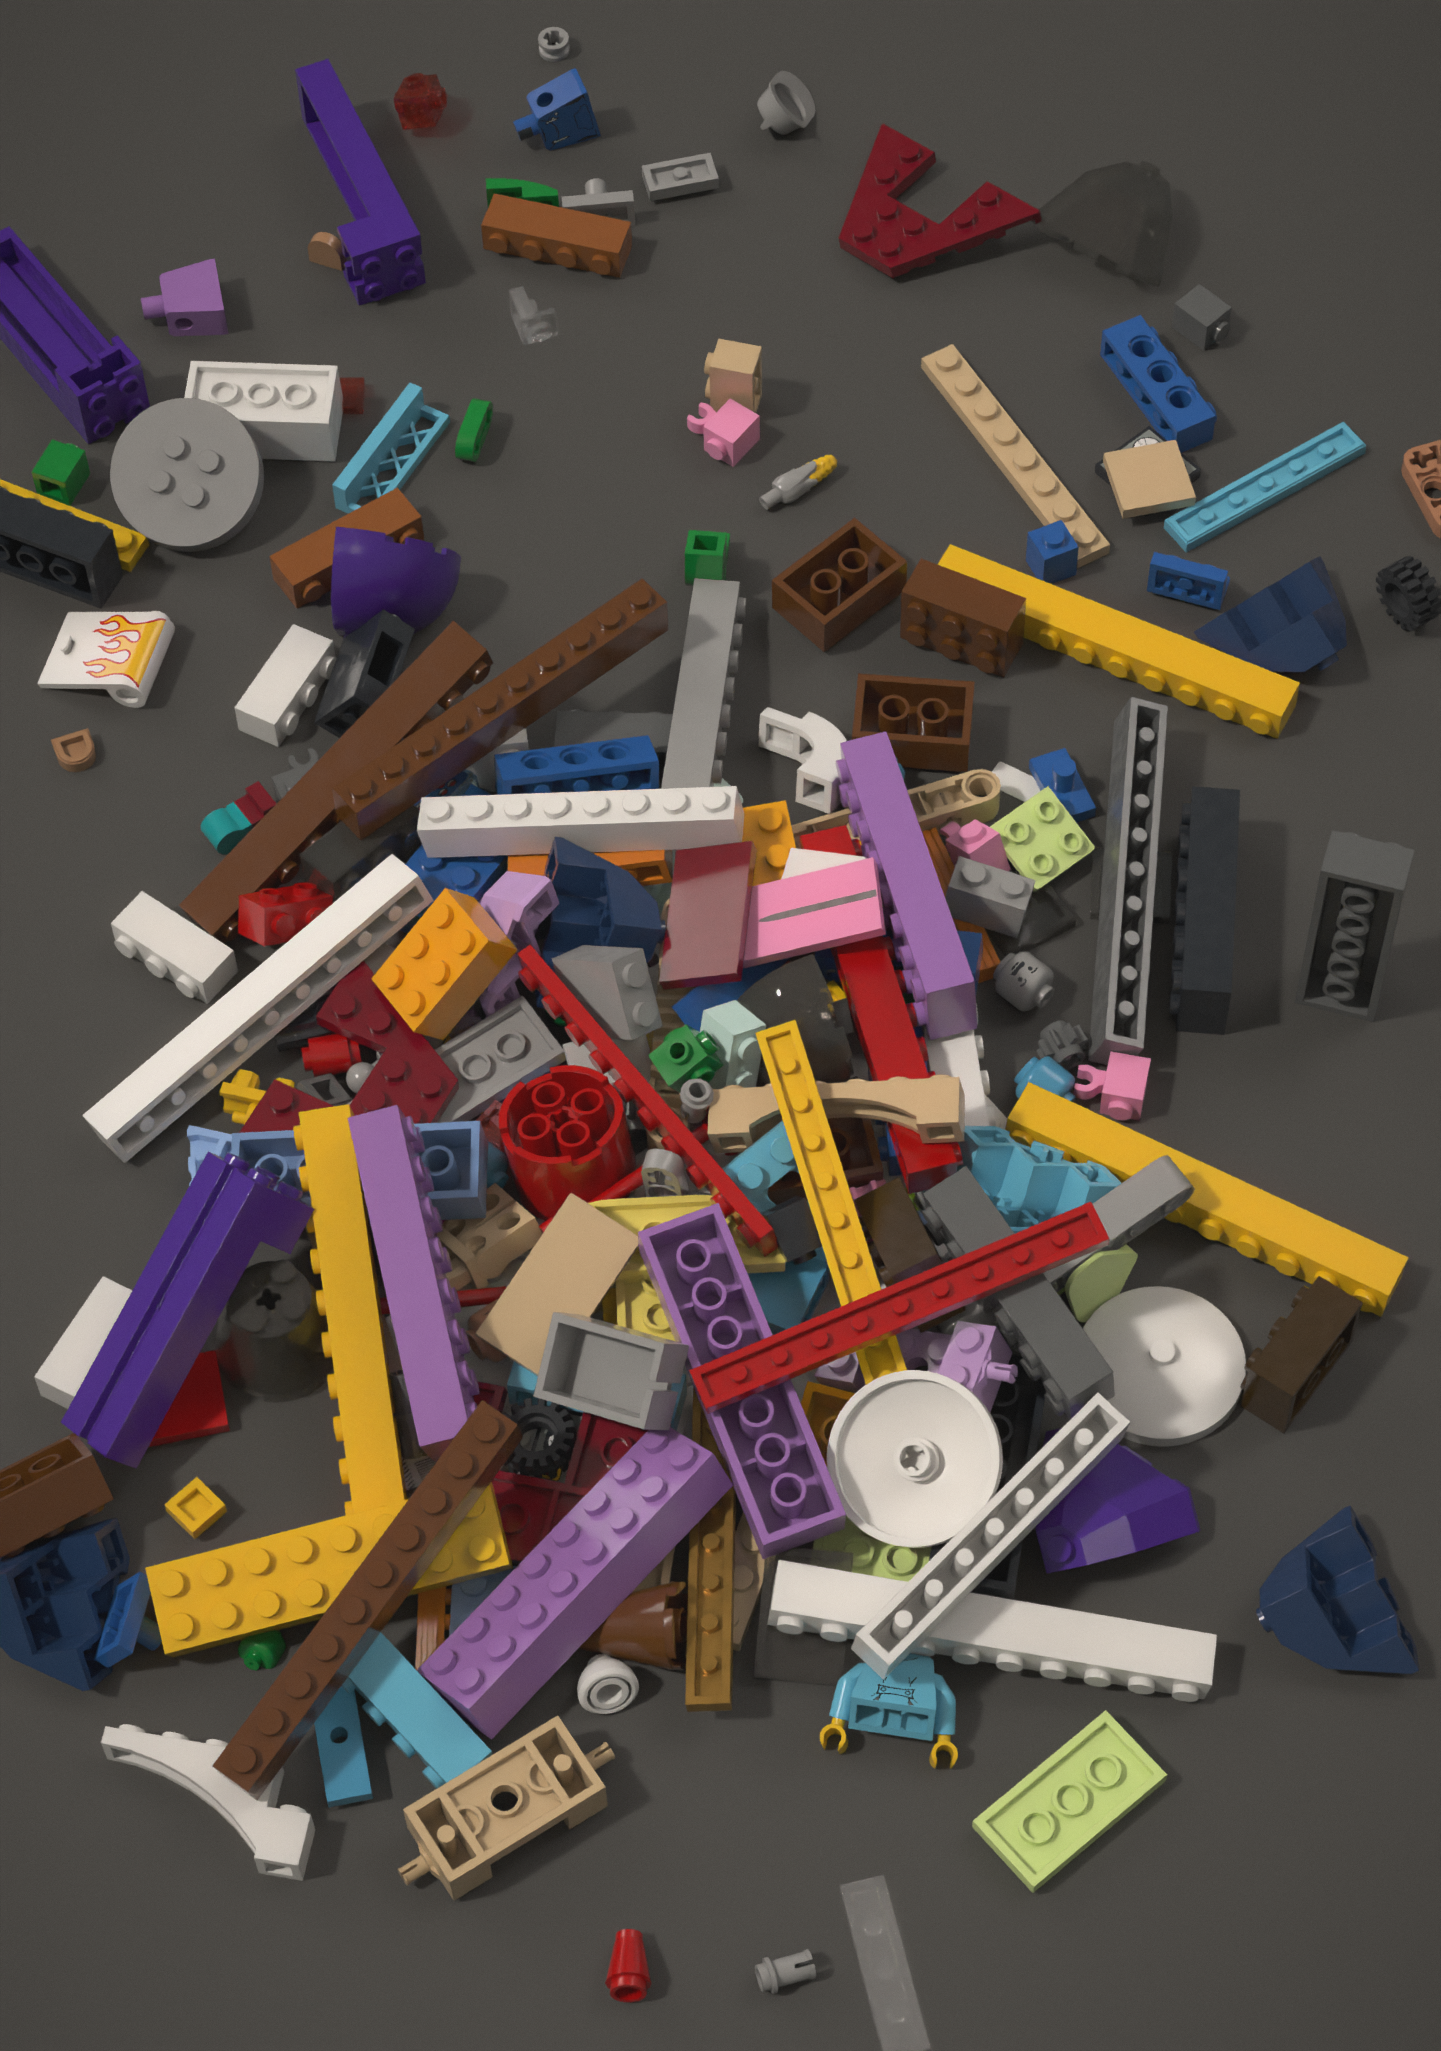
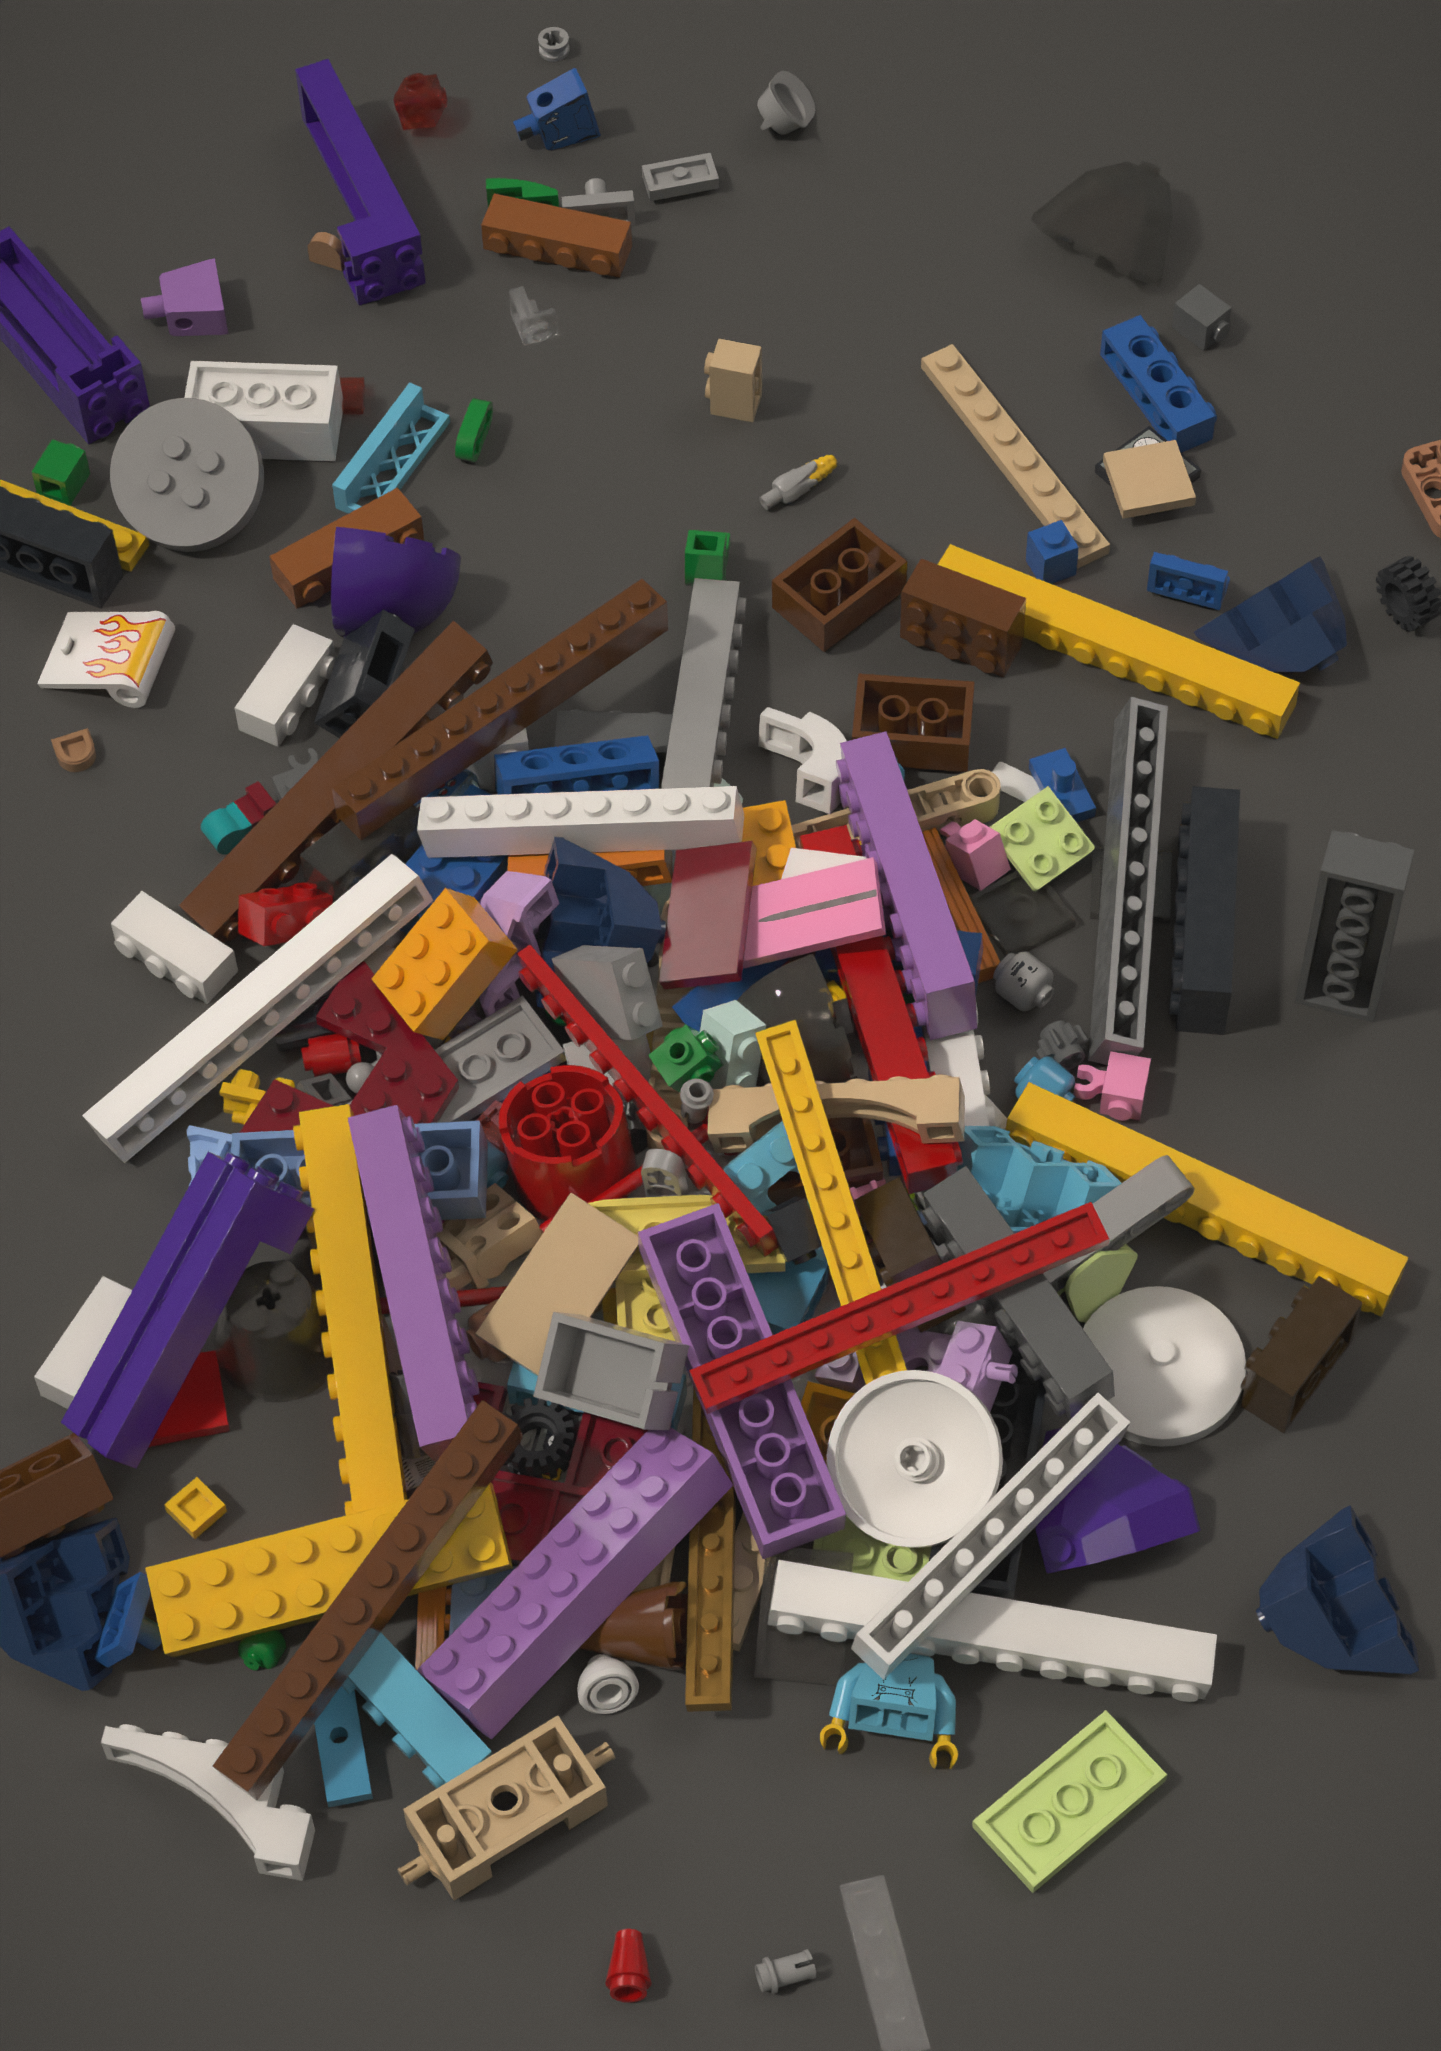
bright pink brick [687,399,760,467] -> none
dark red wing [839,124,1042,278] -> none
light grey brick [945,856,1036,938] -> none
medium azure tile [1164,421,1366,553] -> none

